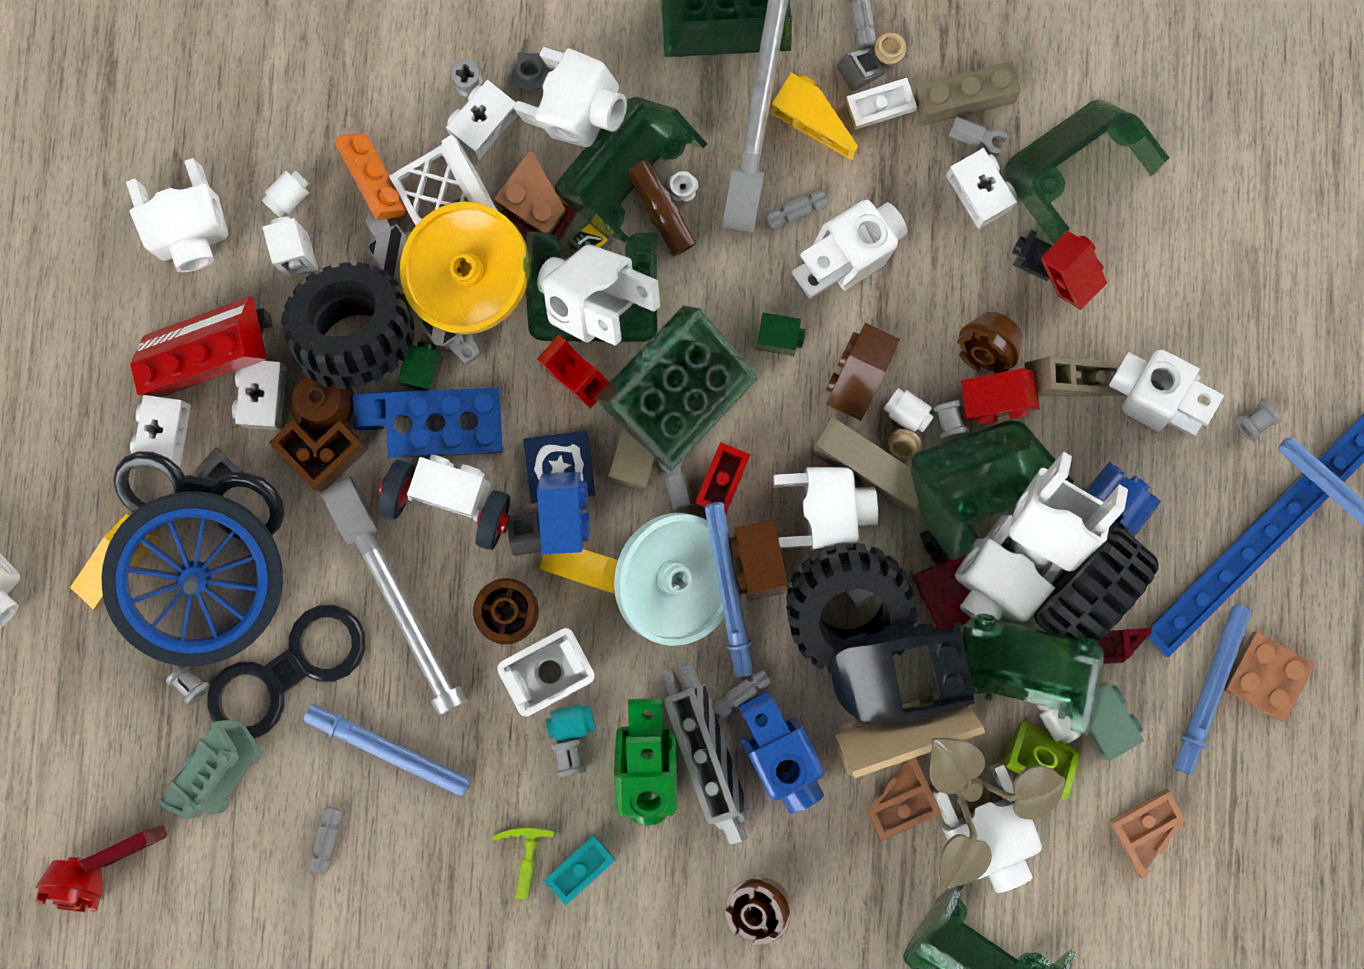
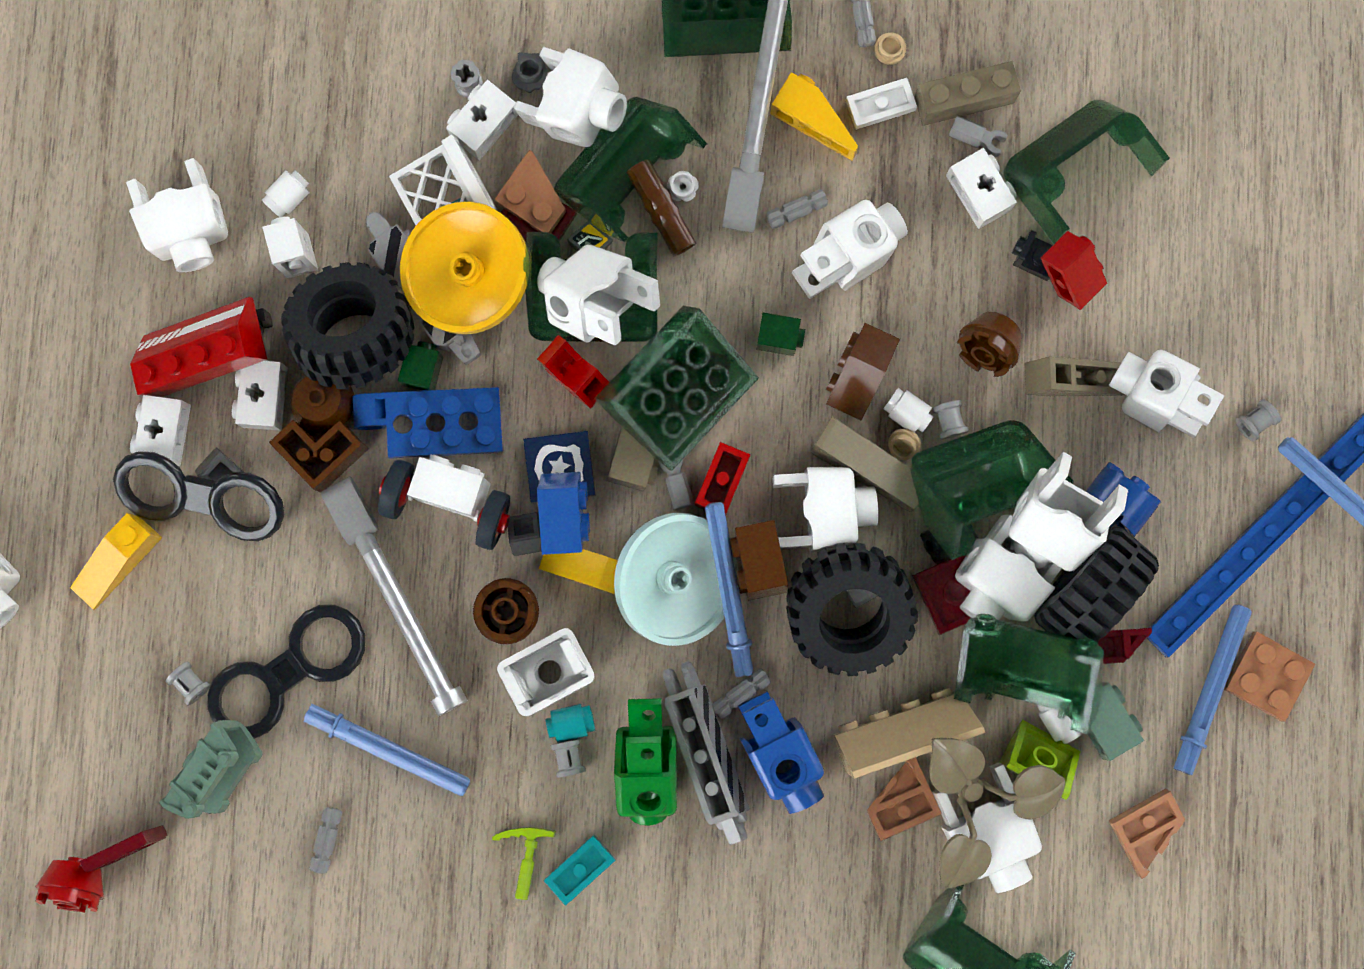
wheel [101,492,283,666] -> none
orange plate [335,133,407,220] -> none
reddish brown cone [725,878,790,946] -> none
black slope [830,623,975,723] -> none
dark grey slope [837,46,886,91] -> none
red brick [961,368,1040,425] -> none

